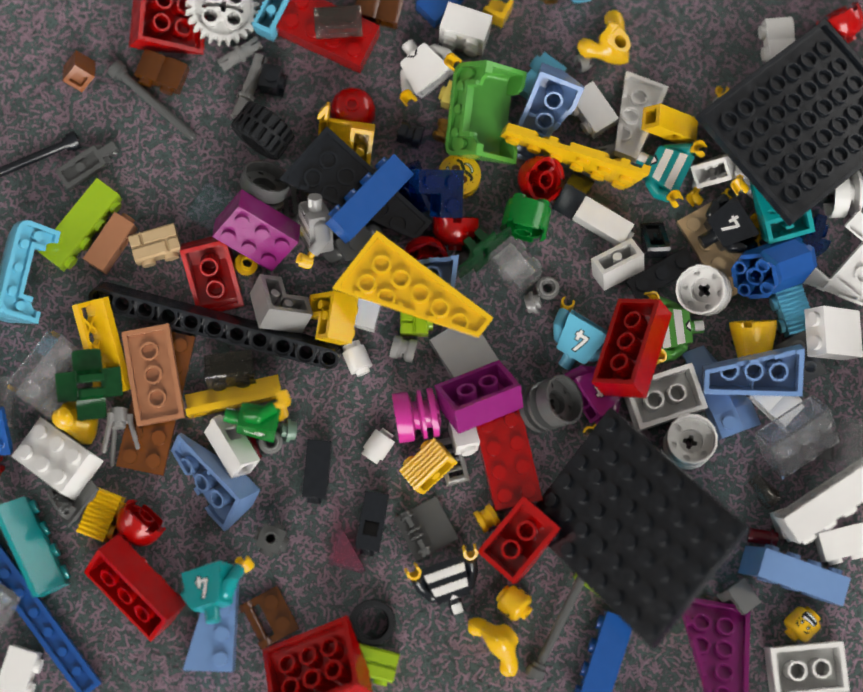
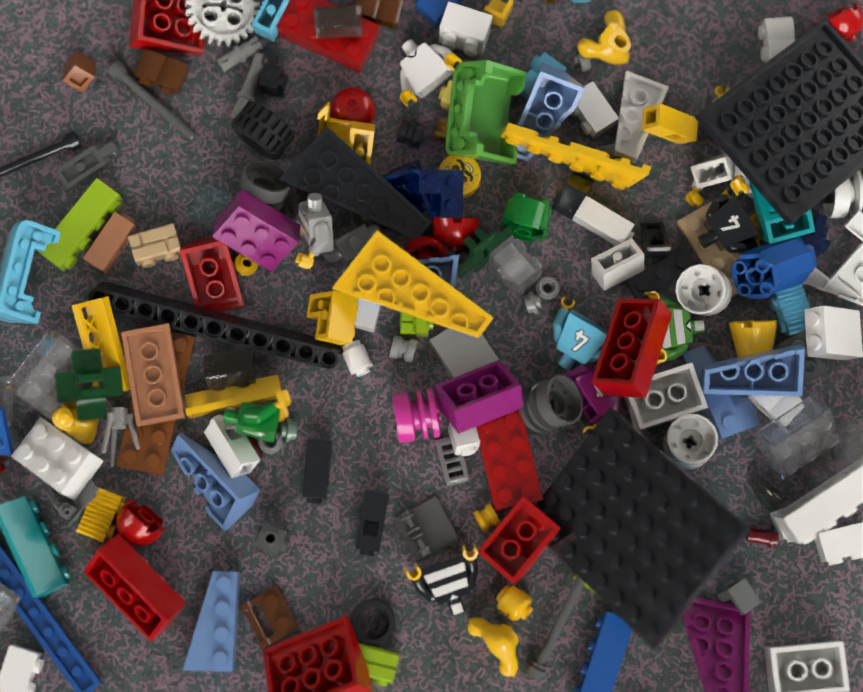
teal torso [181,556,254,624] -> none
light grey brick [250,274,313,333] -> none
blue brick [325,154,414,244] -> none
clear pink slope [328,528,366,574] -> none
white brick [361,428,395,464] -> none
yellow brick [399,437,457,495] -> none
red cylinder [517,156,565,202] -> none
torso [636,140,708,208] -> none
medium blue wedge [738,544,851,606] -> none
yellow head [784,606,821,642] -> none

